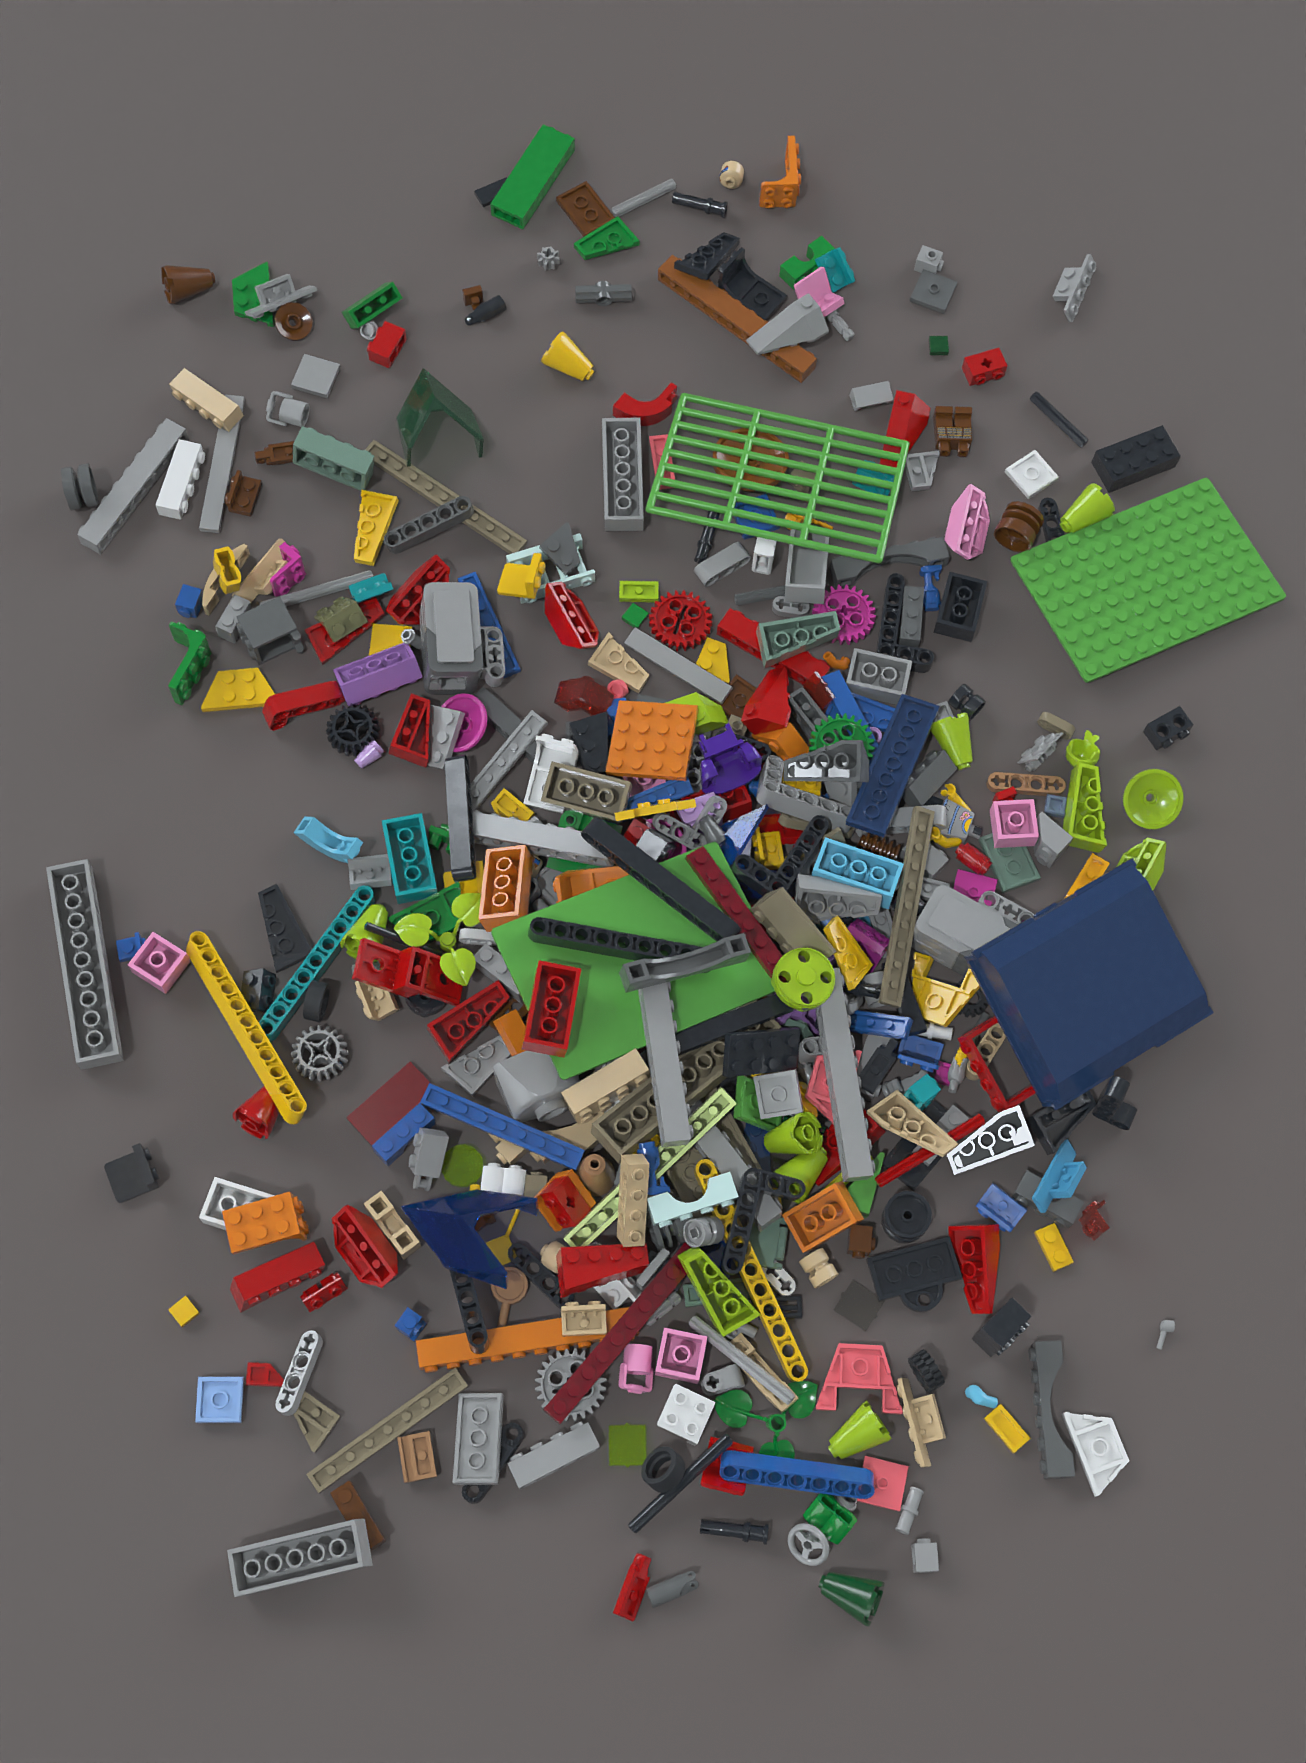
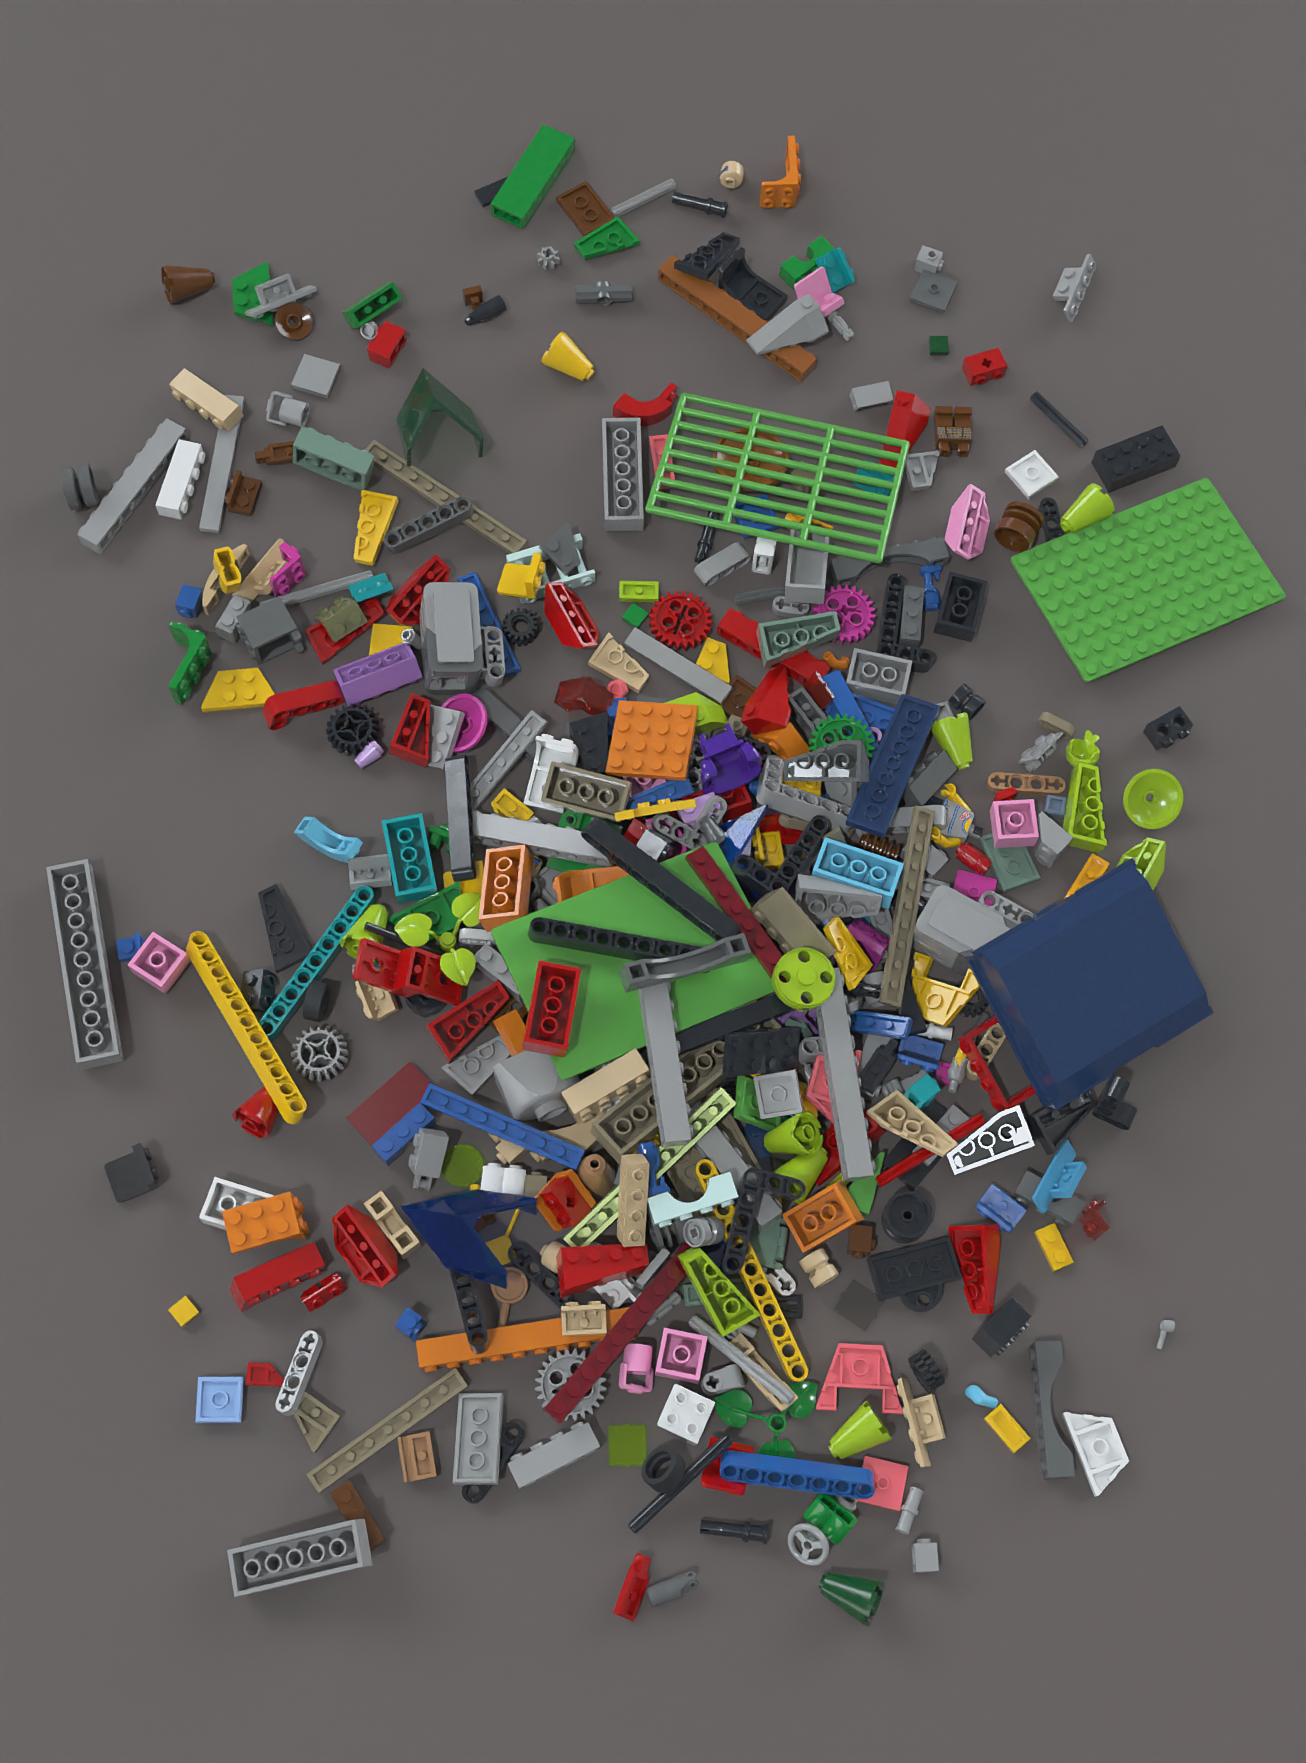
none -> black tyre [502,608,538,647]

